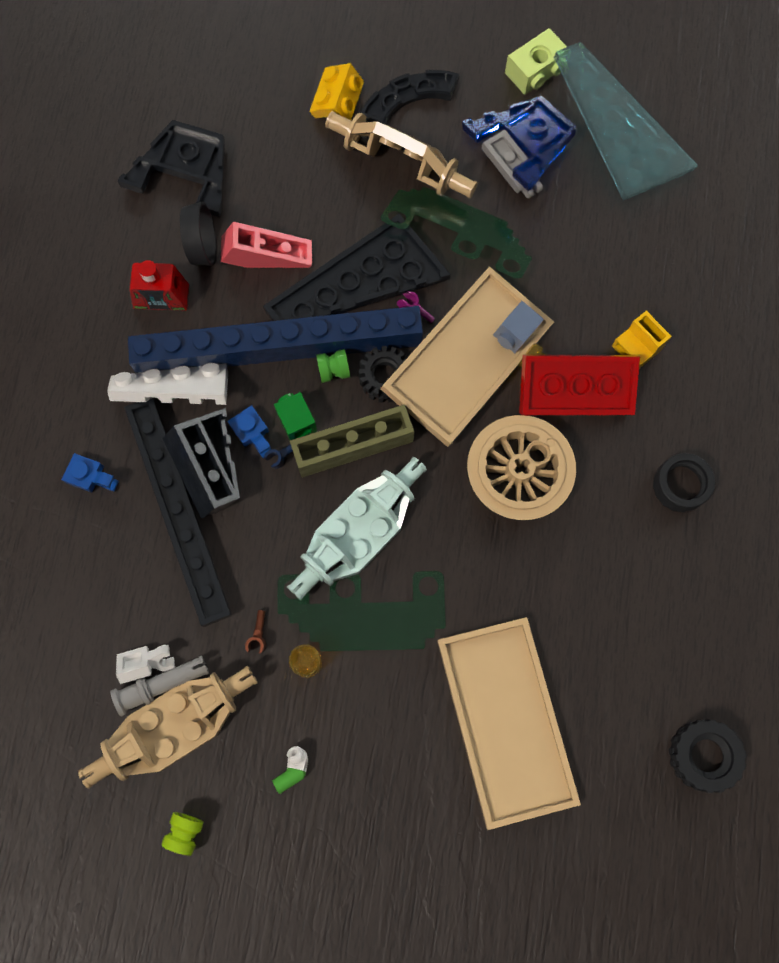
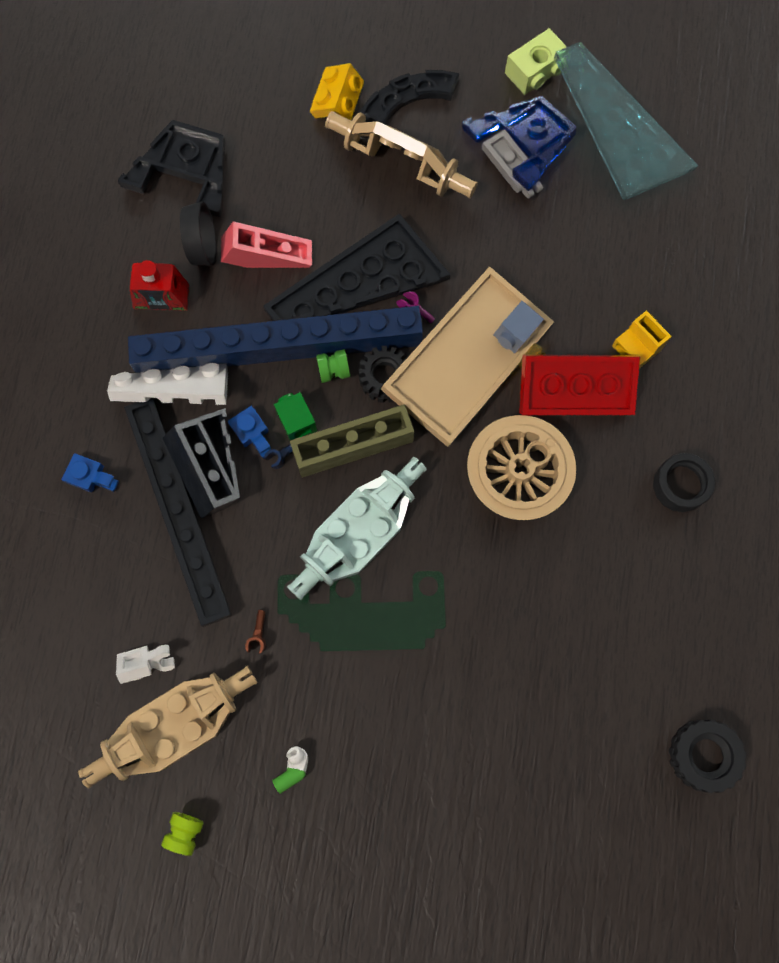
light grey pin [110,655,209,717] -> none
clear yellow wheel [289,644,322,678] -> none
clear green piece [381,187,532,279] -> none
tan tile [437,617,581,830] -> none

